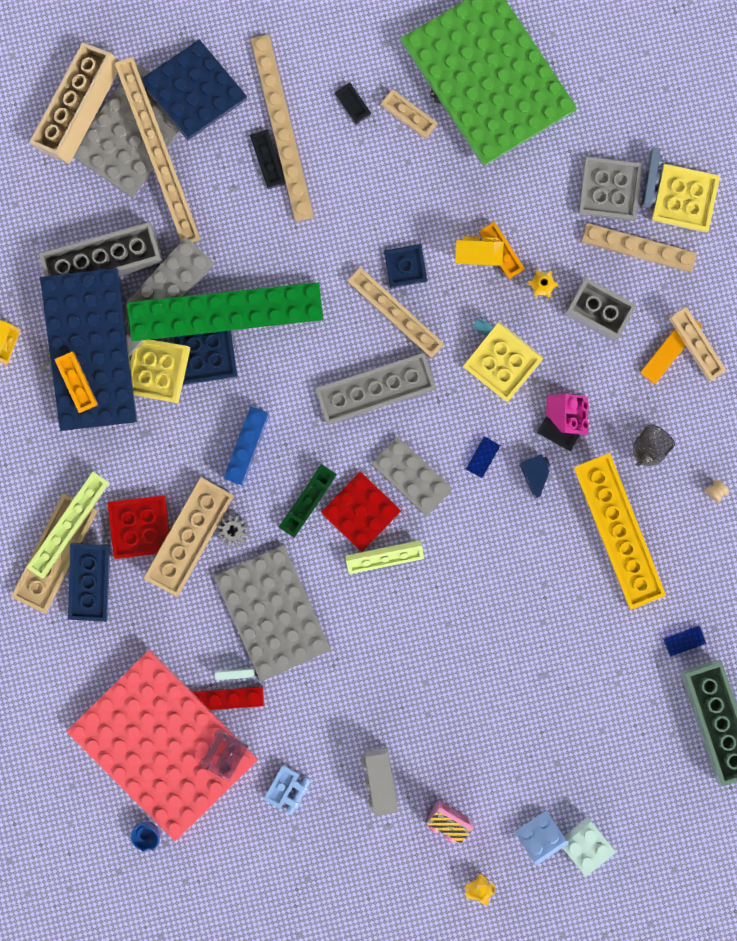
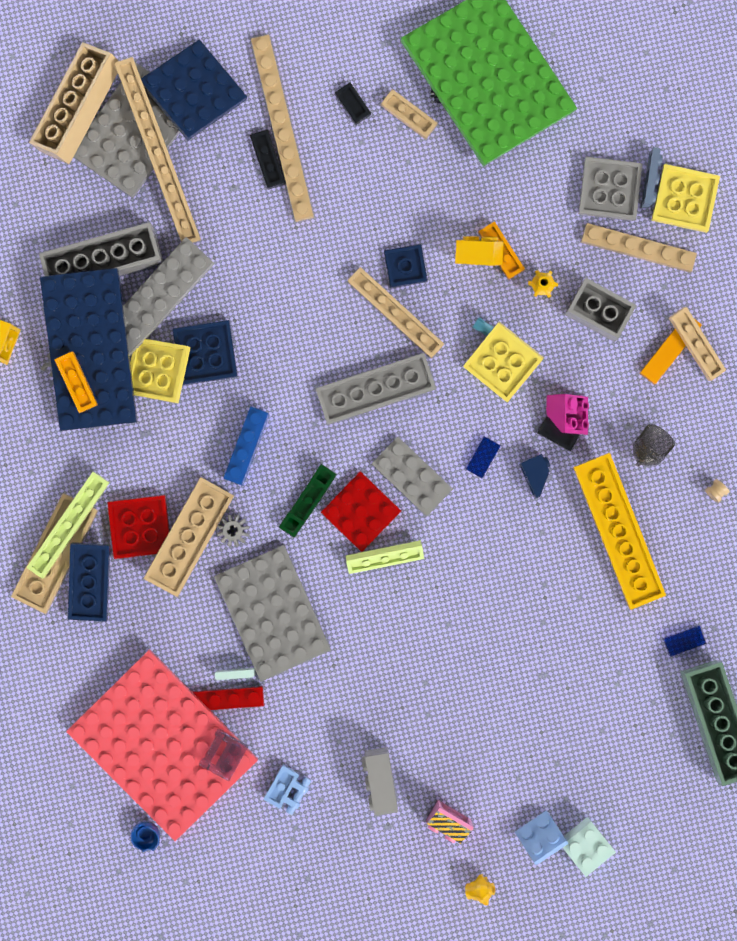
green plate [127,282,323,341] -> none

